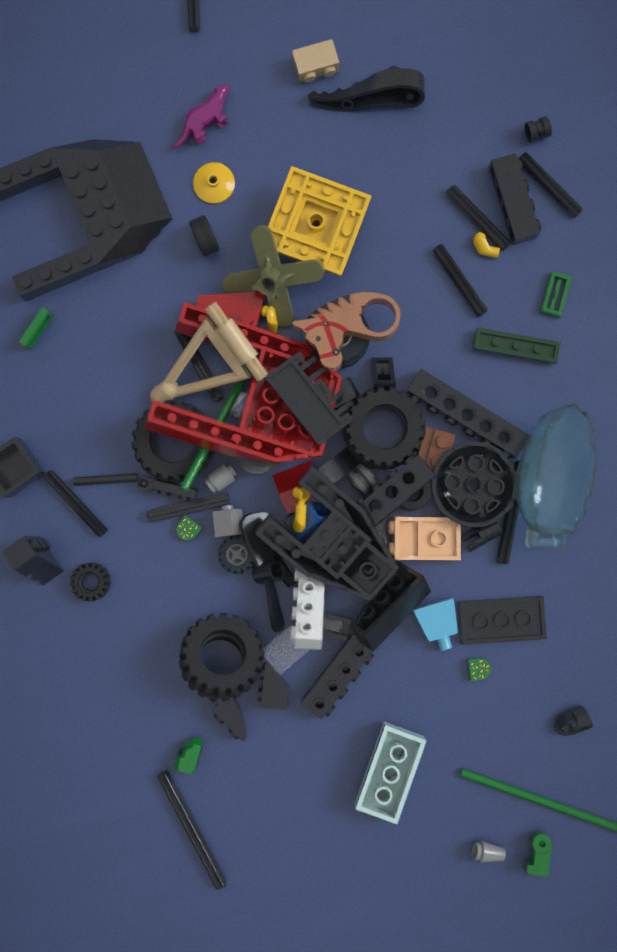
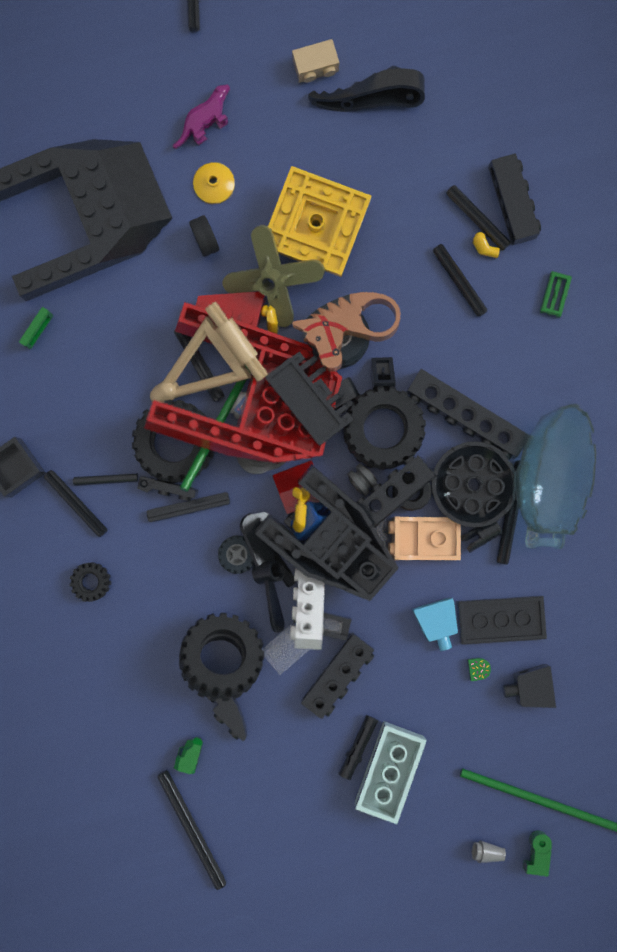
black wedge [2,536,64,586] -> none
green tile [177,515,203,540] -> none
light grey brick [204,463,237,493] -> none
light grey brick [212,505,243,537] -> none
black slope [257,662,289,710] -> none
black slope [318,447,359,483] -> none
black wedge [350,560,431,652] -> none
dark orange plate [417,427,456,471] -> none
dark green plate [473,327,561,364] -> none
black axle [518,152,583,217] -> none
black wheel [524,116,552,143] -> none
black rock [554,705,593,736] -> none
none -> black pin [338,715,378,780]
none -> black torso [503,664,556,708]

